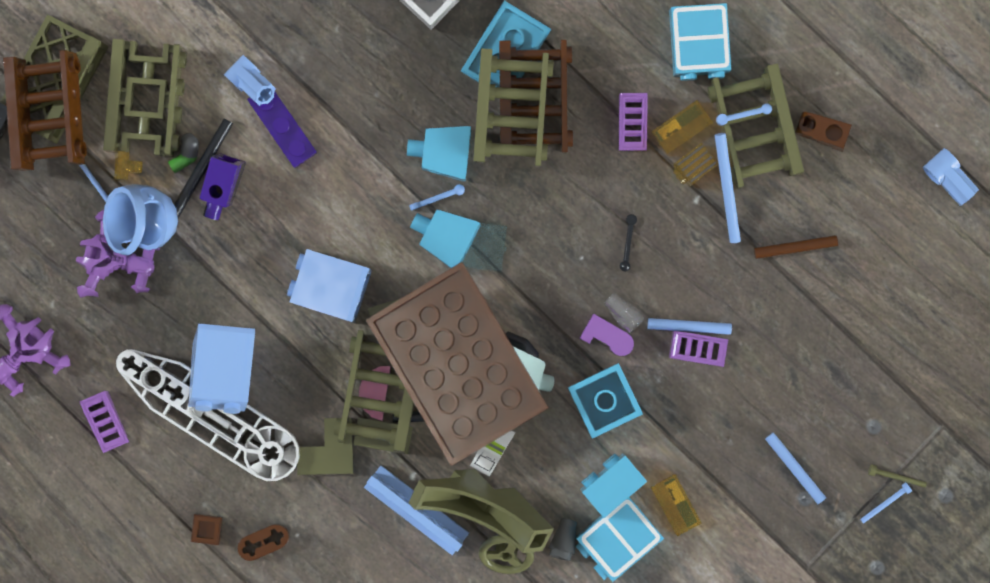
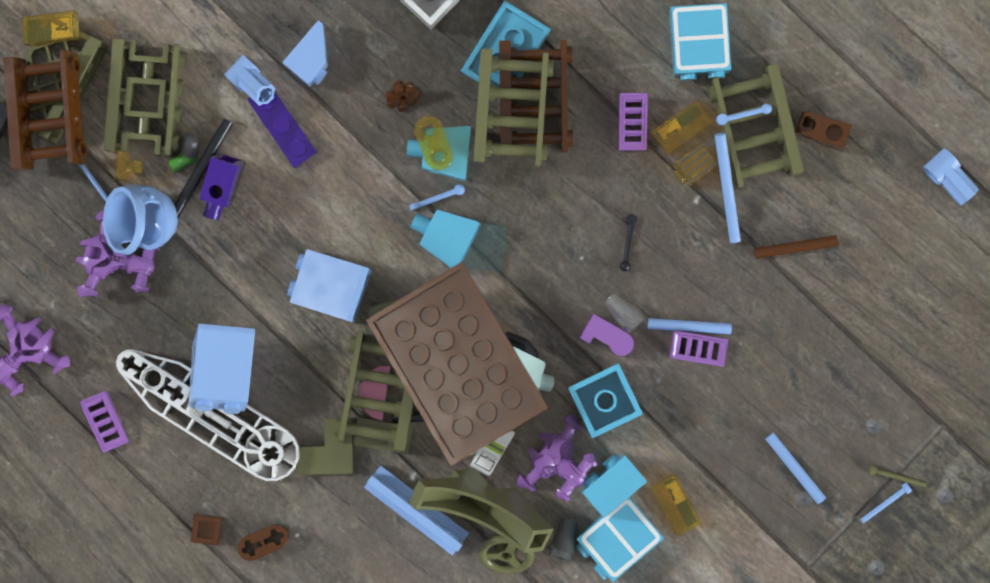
none -> clear yellow tile [22,10,80,46]
none -> light blue slope [282,20,328,87]
none -> reddish brown plant [385,80,421,112]
none -> clear yellow plate [414,116,453,171]
none -> medium lavender piece [517,414,597,501]

